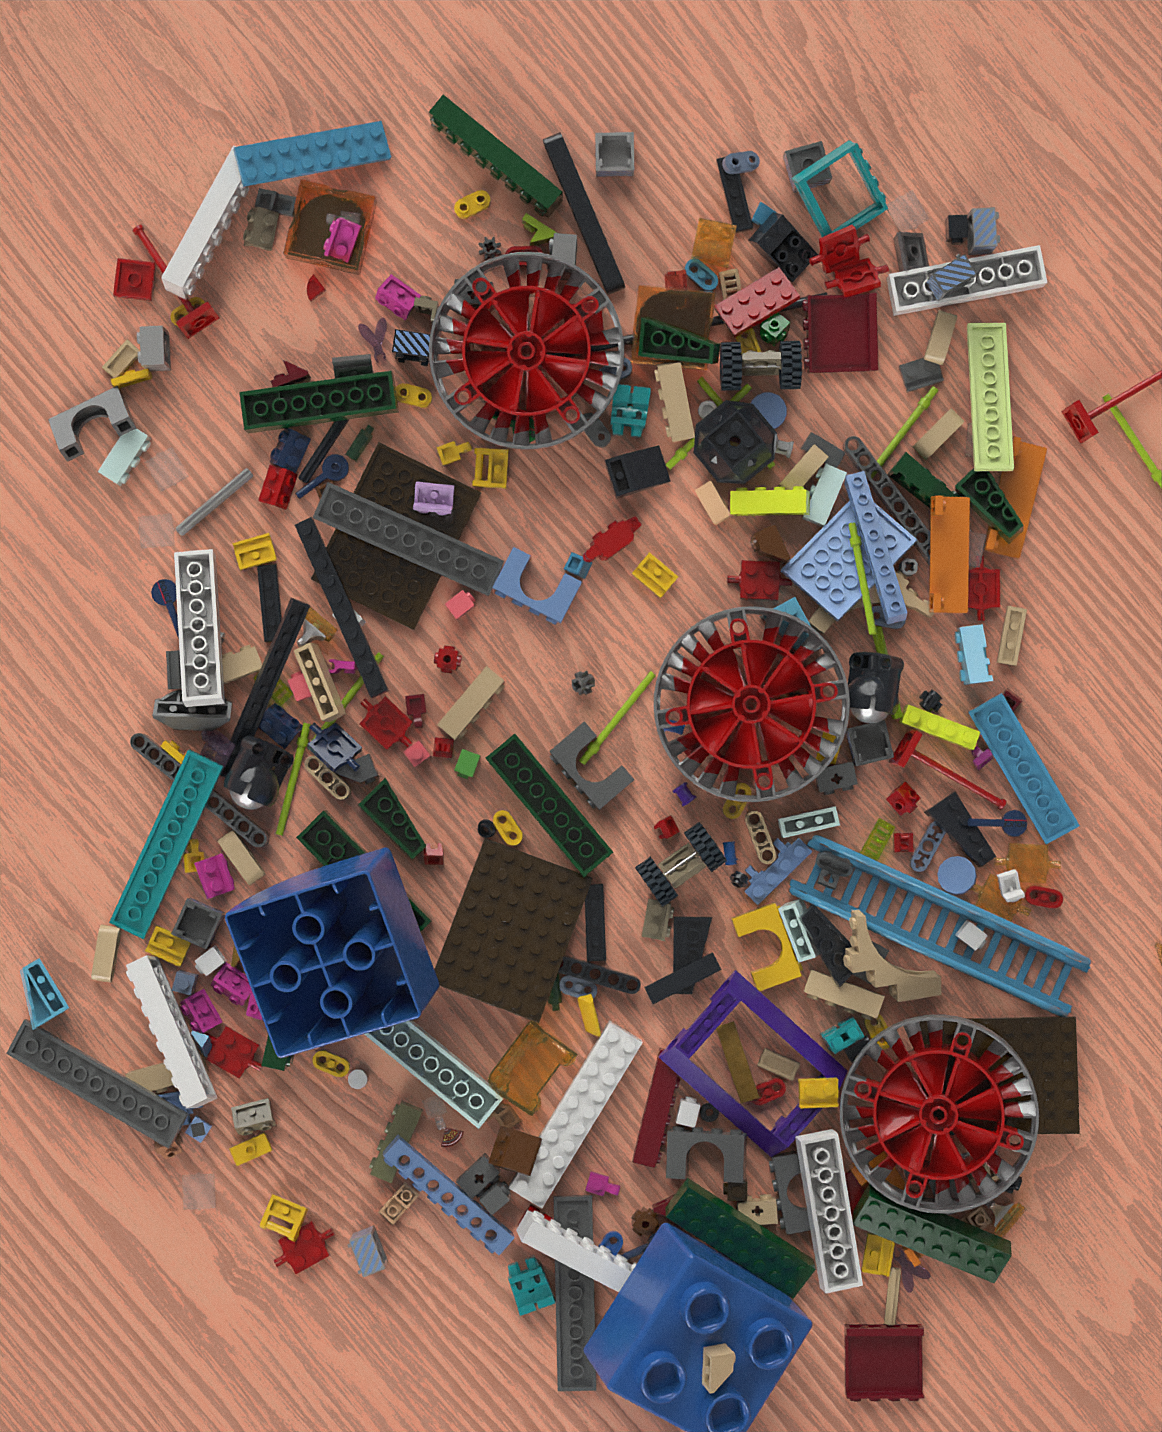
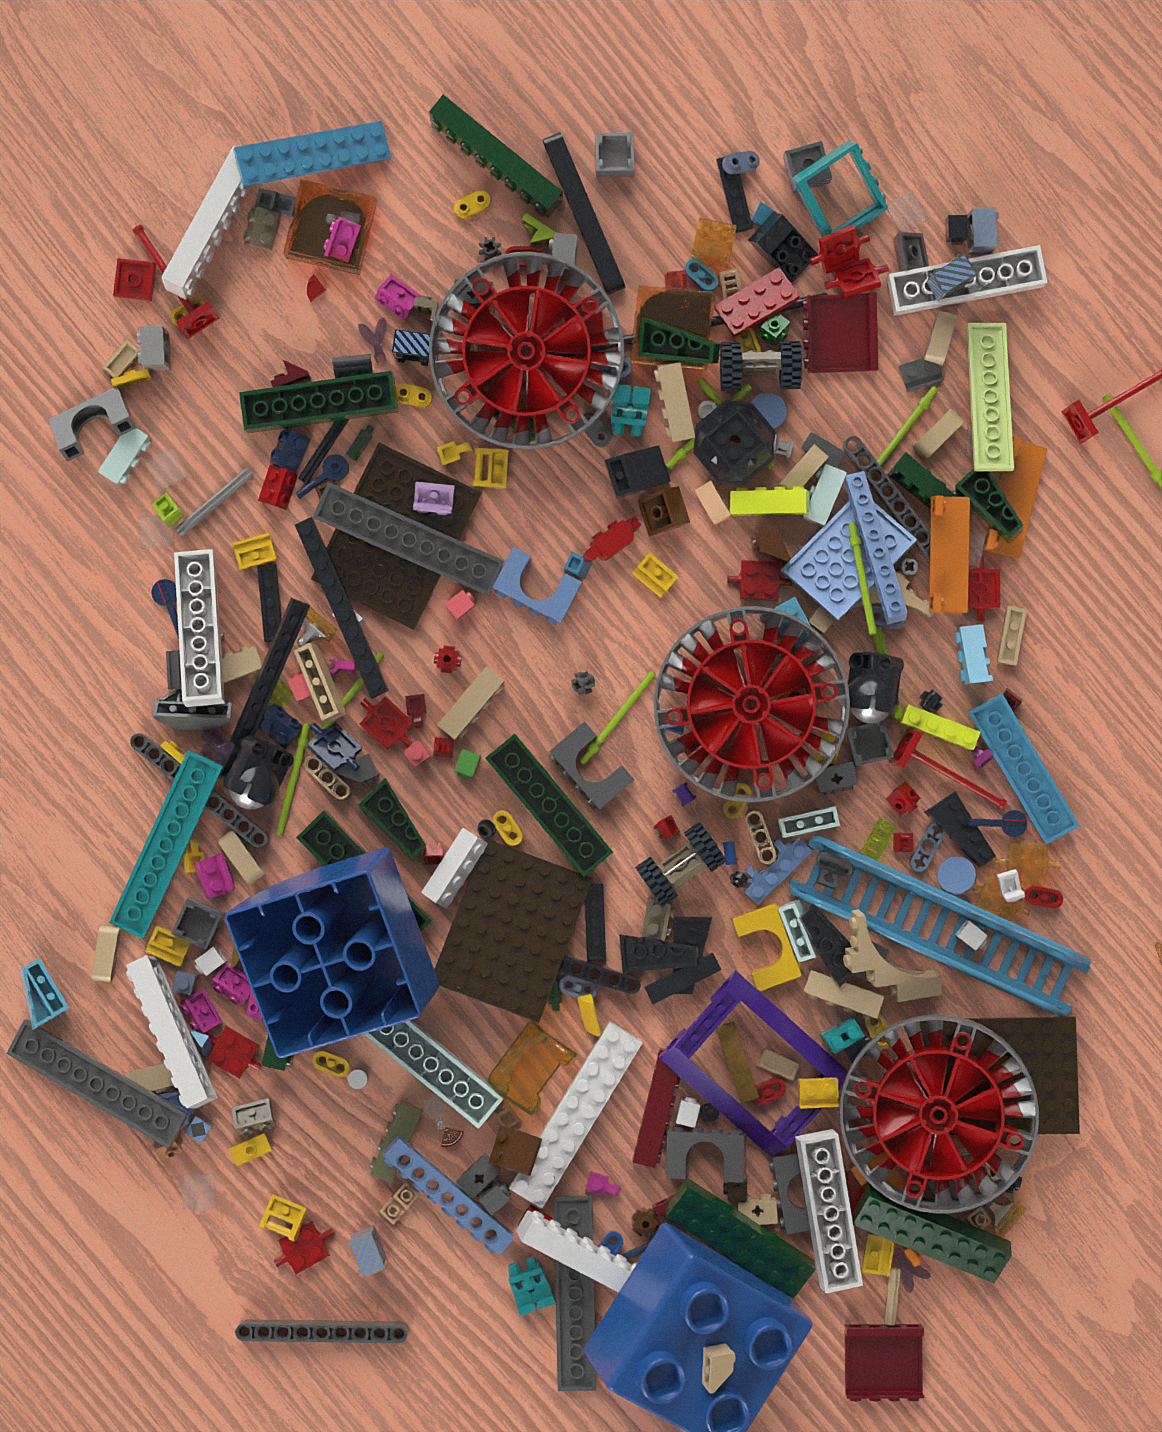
none -> lime slope [152,492,185,527]
none -> dark grey beam [235,1319,409,1343]
none -> white brick [421,828,488,909]
none -> black wing [619,934,699,973]
none -> reddish brown slope [637,486,690,536]

